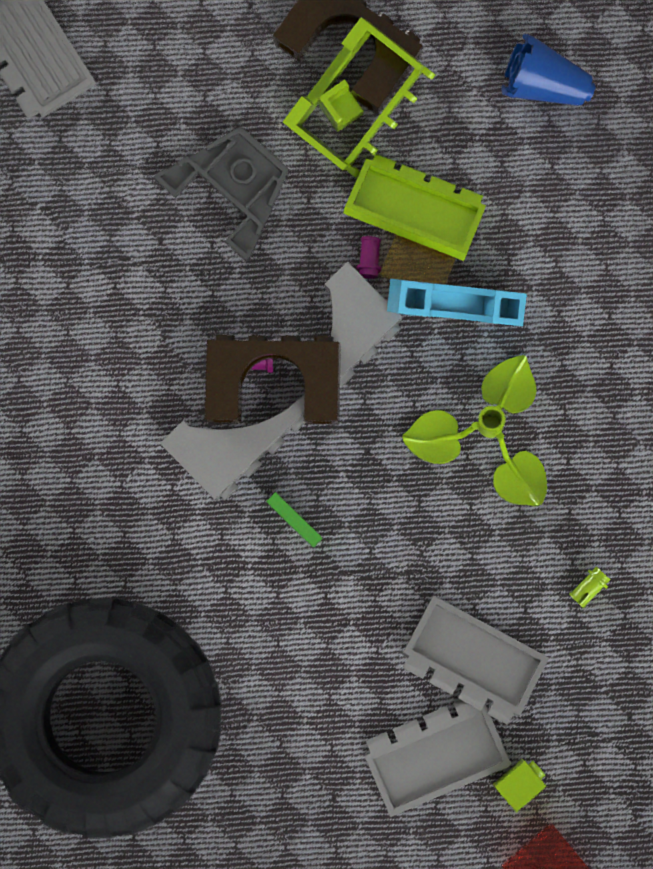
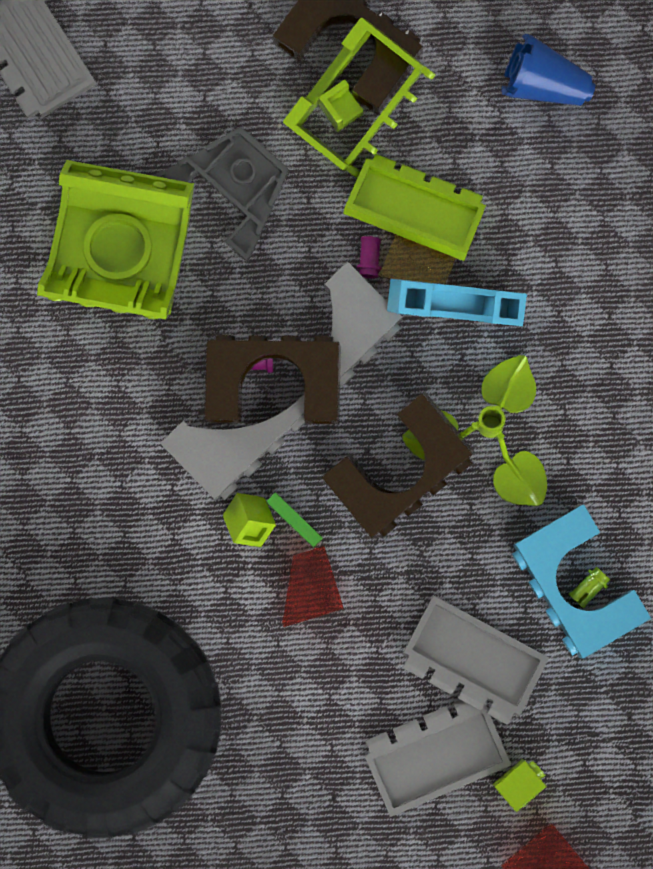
none -> lime panel [37,160,194,320]
none -> lime panel [223,493,276,547]
none -> clear red wing [282,546,344,627]
none -> dark brown arch [322,392,476,538]
none -> medium azure arch [512,504,651,659]

